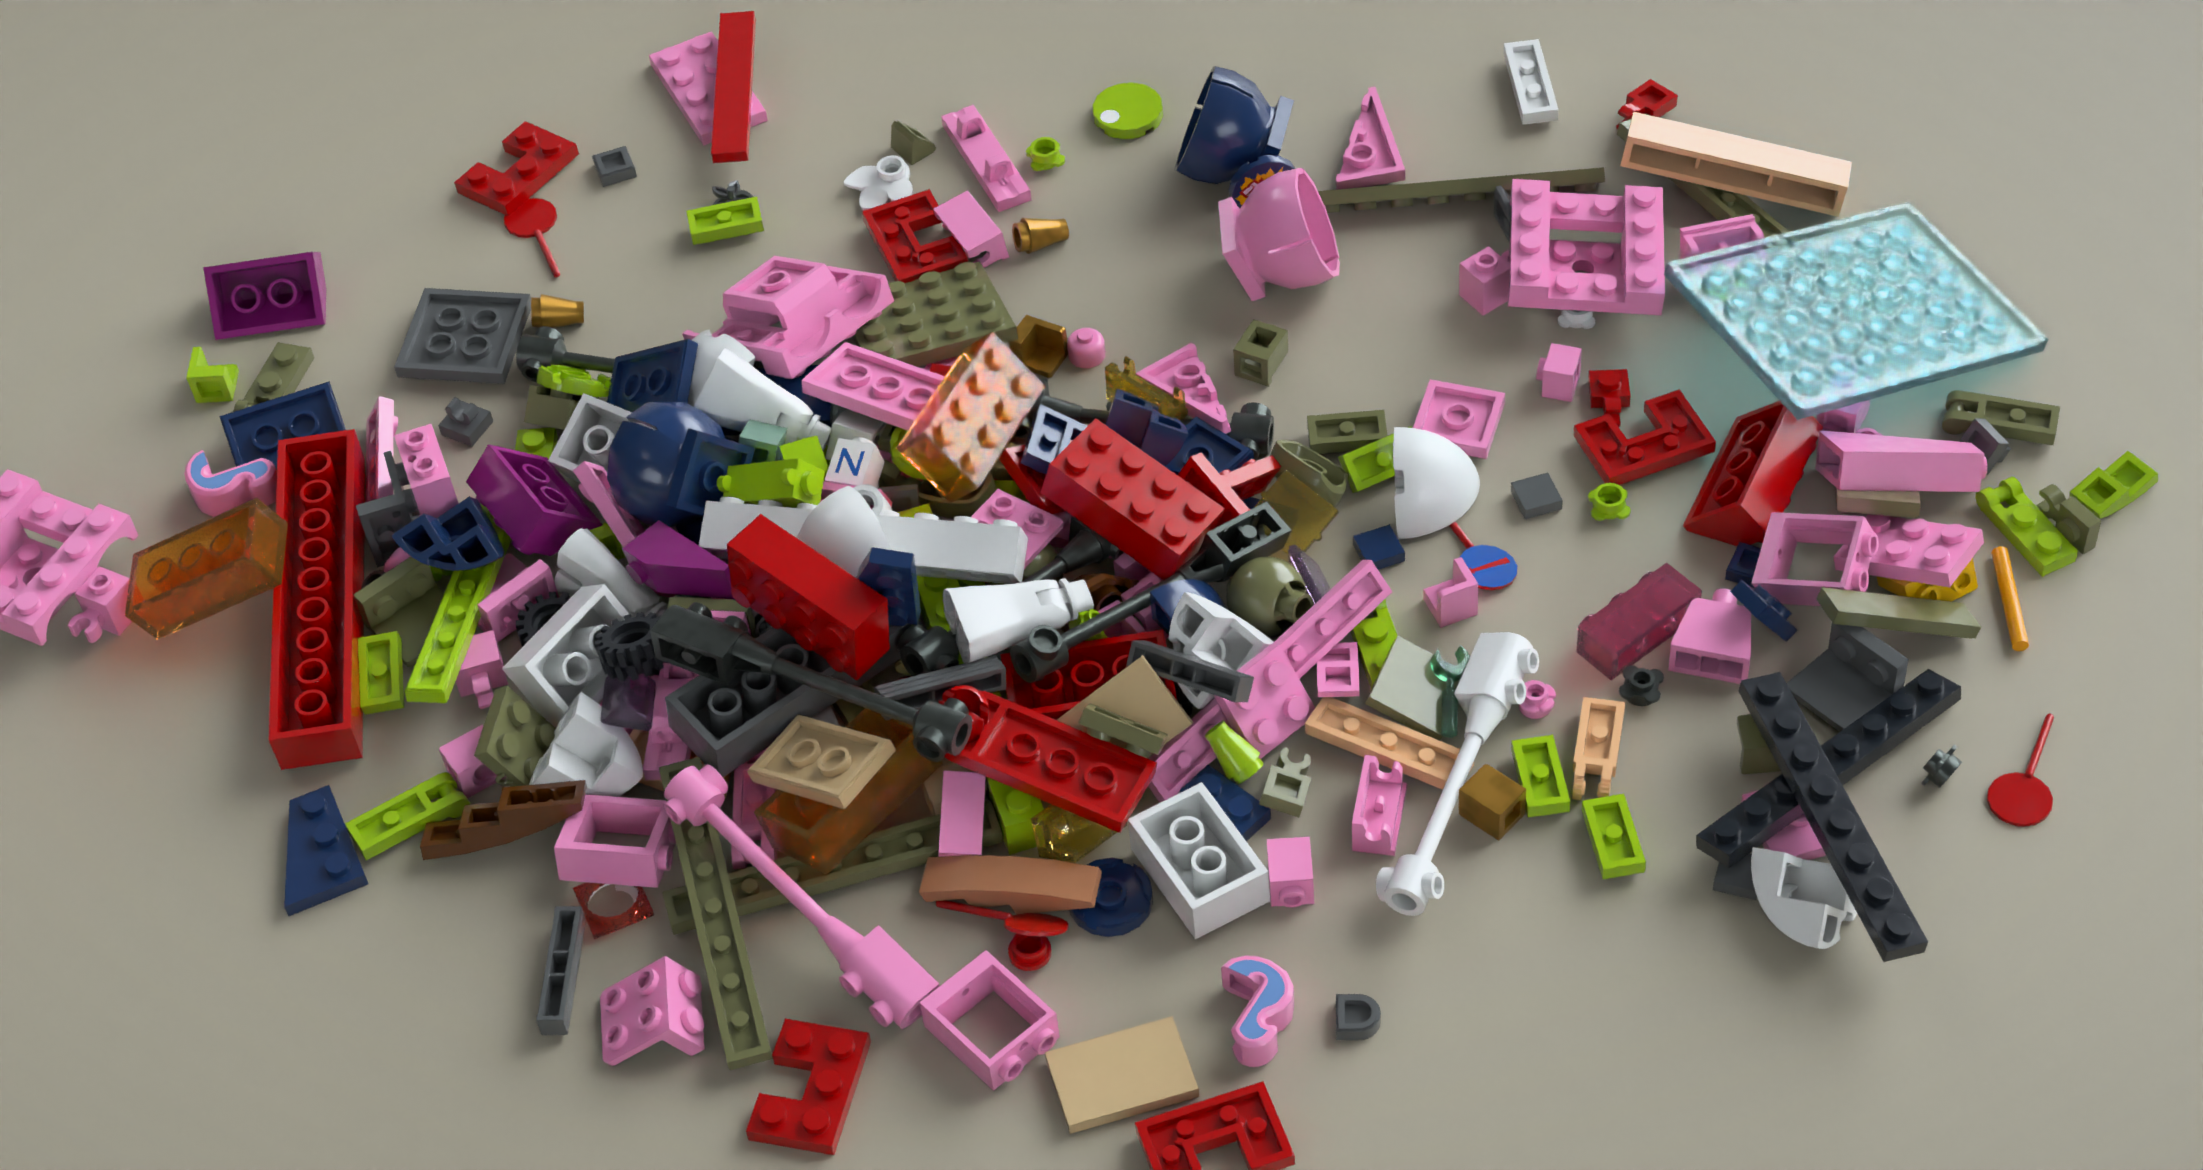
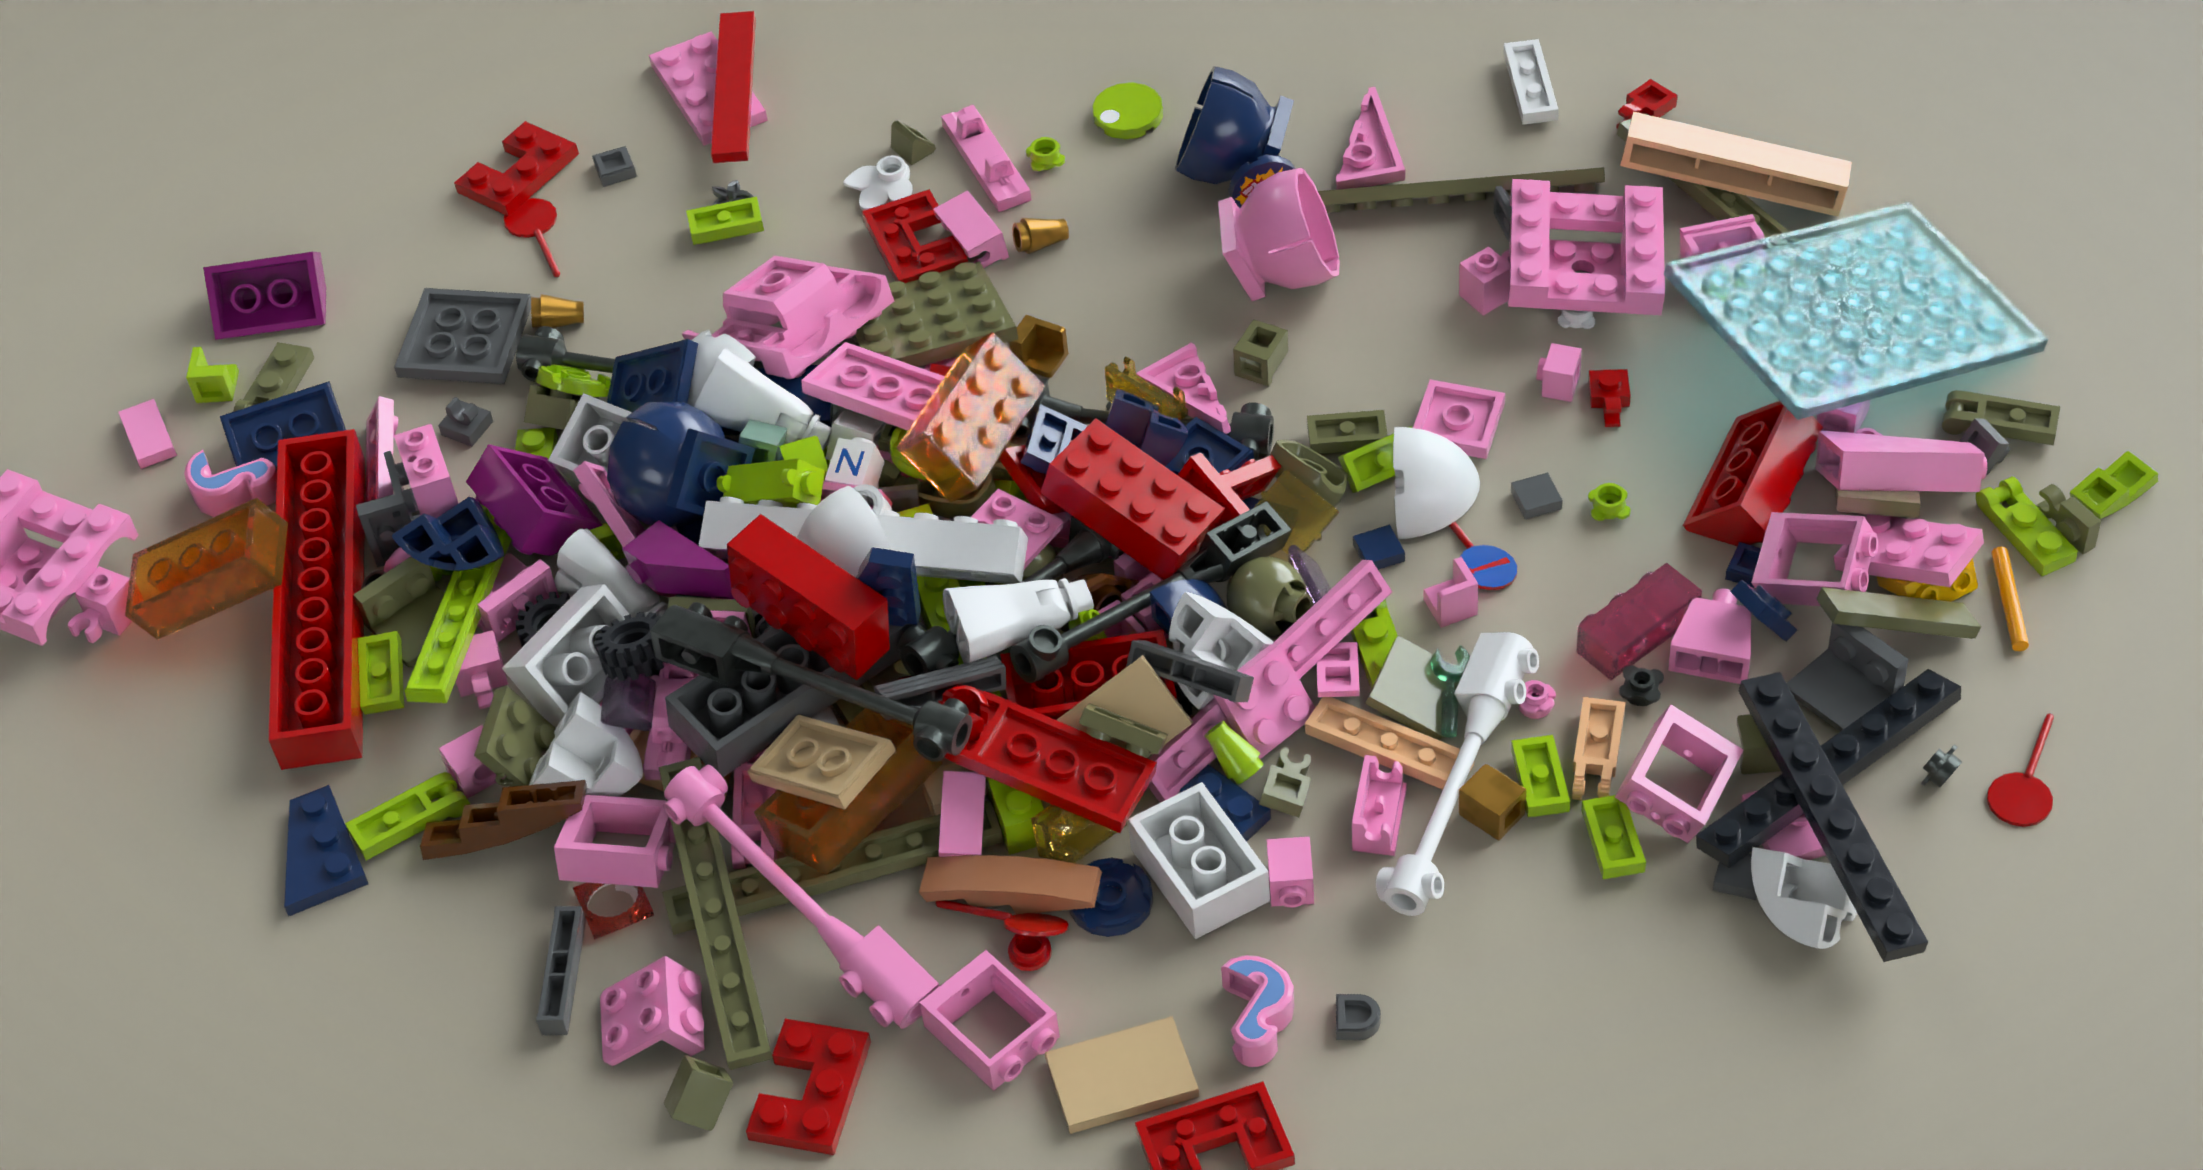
bright pink piece [1067,328,1106,368] -> none
red plate [1573,389,1716,485] -> none
none -> bright pink tile [118,399,177,469]
none -> olive panel [664,1055,733,1131]
none -> bright pink window [1615,705,1744,843]

